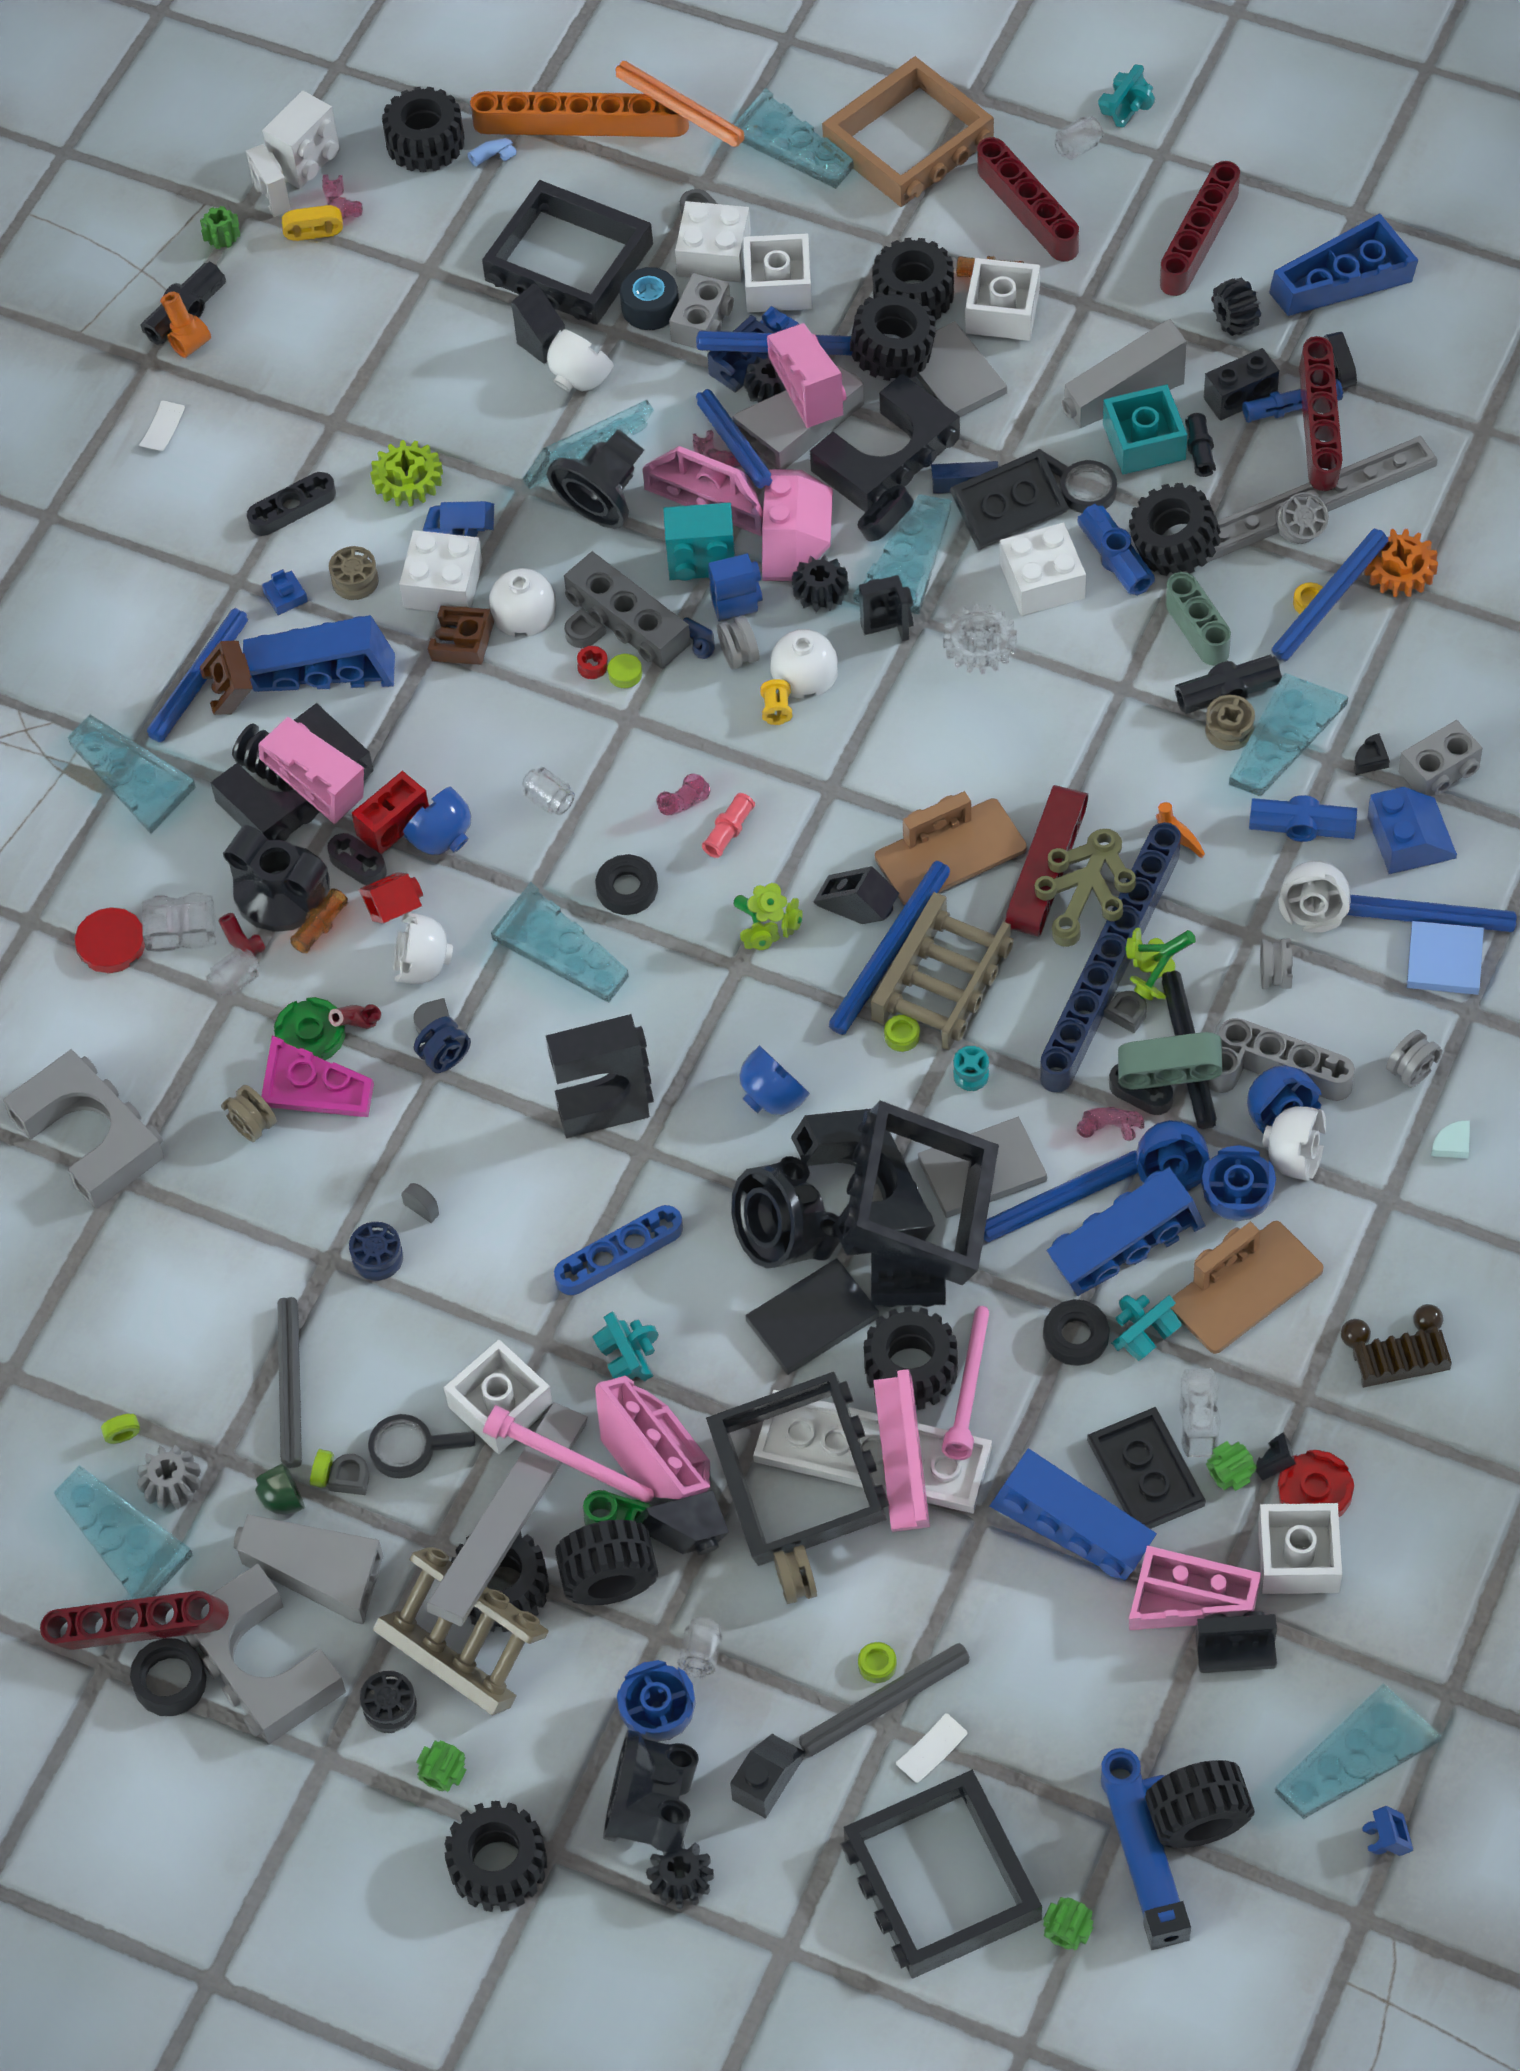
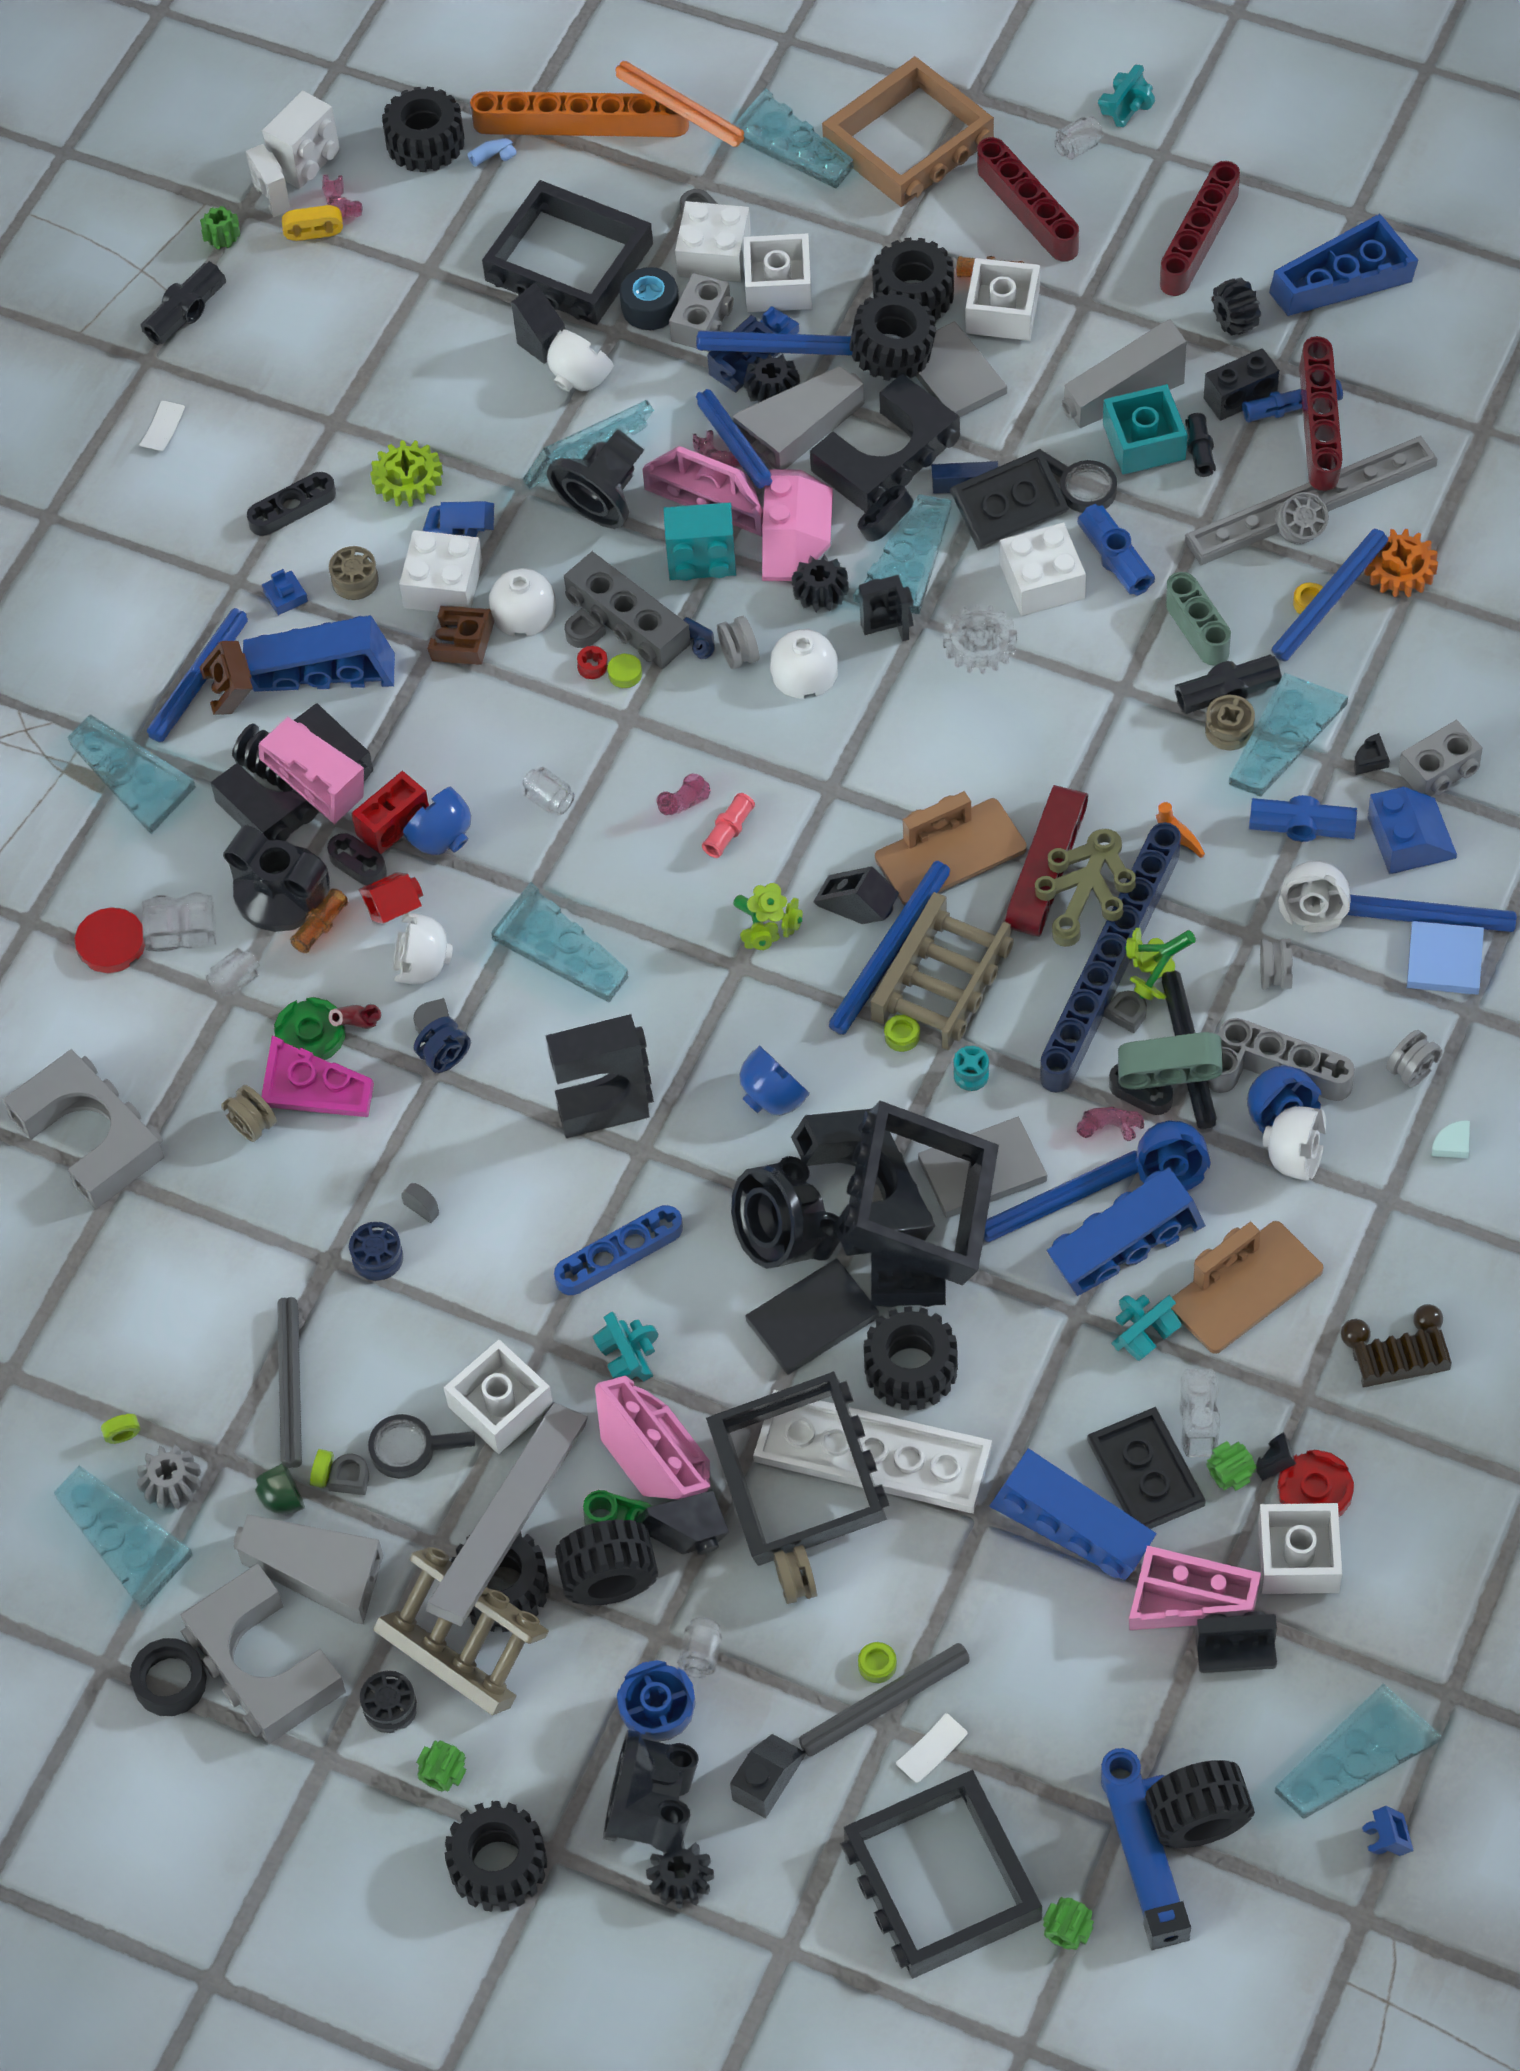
dark red beam [40,1591,229,1650] -> none
orange pin [160,292,211,358] -> none
dark red arm [218,913,266,958] -> none
bright pink piece [483,1405,654,1503] -> none
black tyre [595,854,658,915] -> none
blue brick [708,553,763,622] -> none
yellow bush [760,679,793,725] -> none
bright pink wedge [767,323,847,428] -> none
bright pink fence [873,1369,930,1532] -> none
bright pink piece [942,1306,989,1460] -> none
black tyre [1043,1299,1110,1366] -> none
black tyre [1129,483,1221,576] -> none
blue cylinder [1201,1145,1276,1221] -> none
black beam [1324,331,1357,388] -> none

